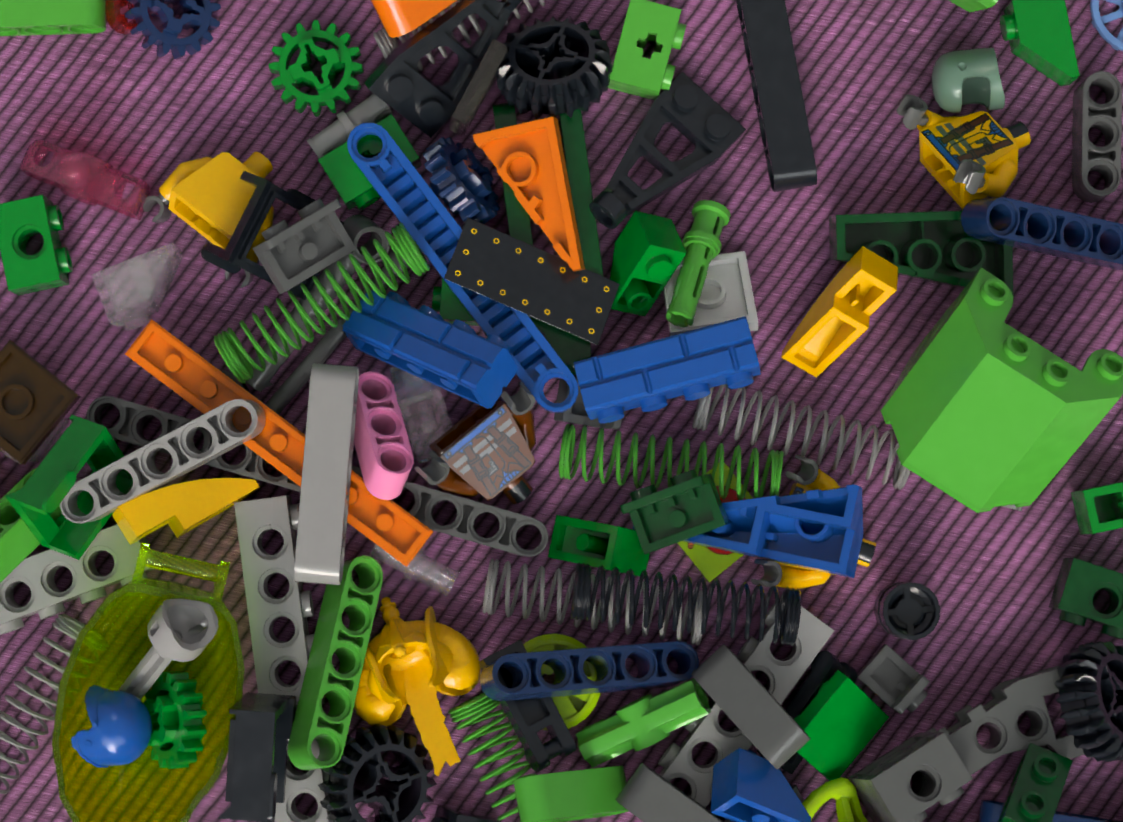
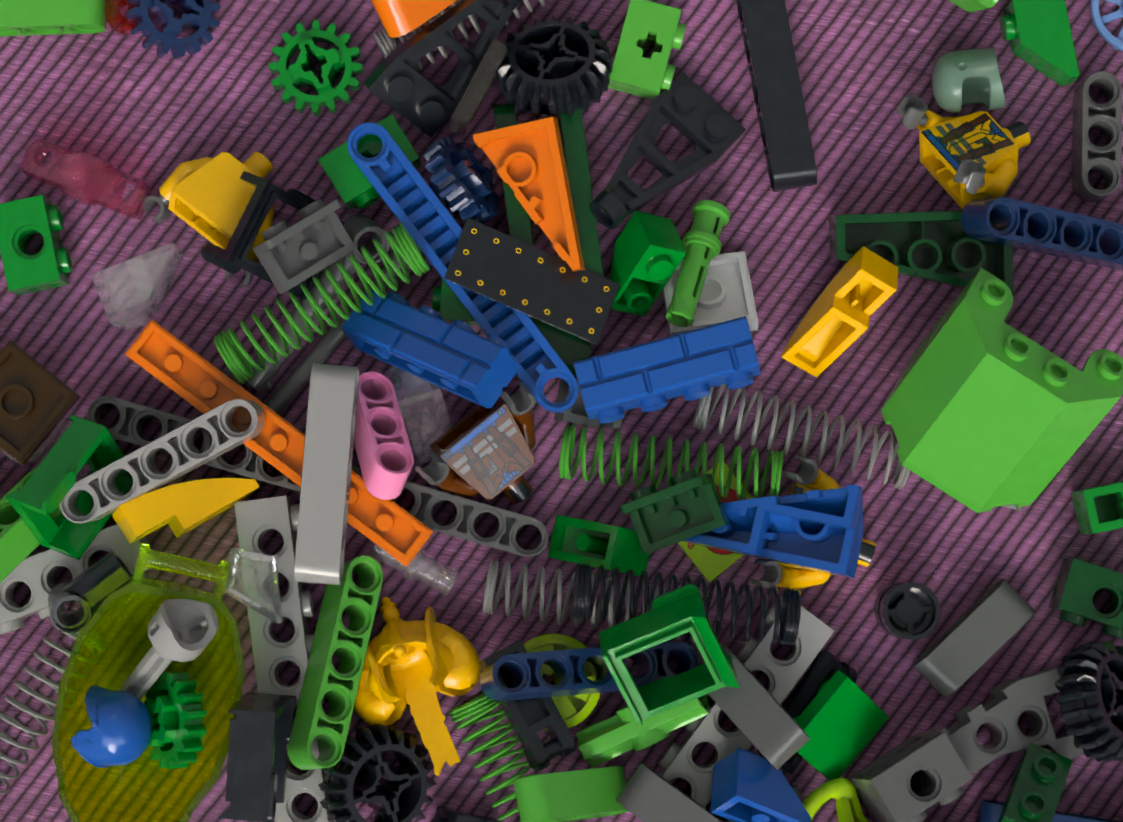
light grey pin [306,93,392,158] -> none
dark grey bracket [857,644,930,714] -> none
none -> black piece [48,551,136,633]
none -> clear piece [222,548,283,624]
none -> green piece [599,584,740,726]
none -> dark grey beam [913,578,1035,698]

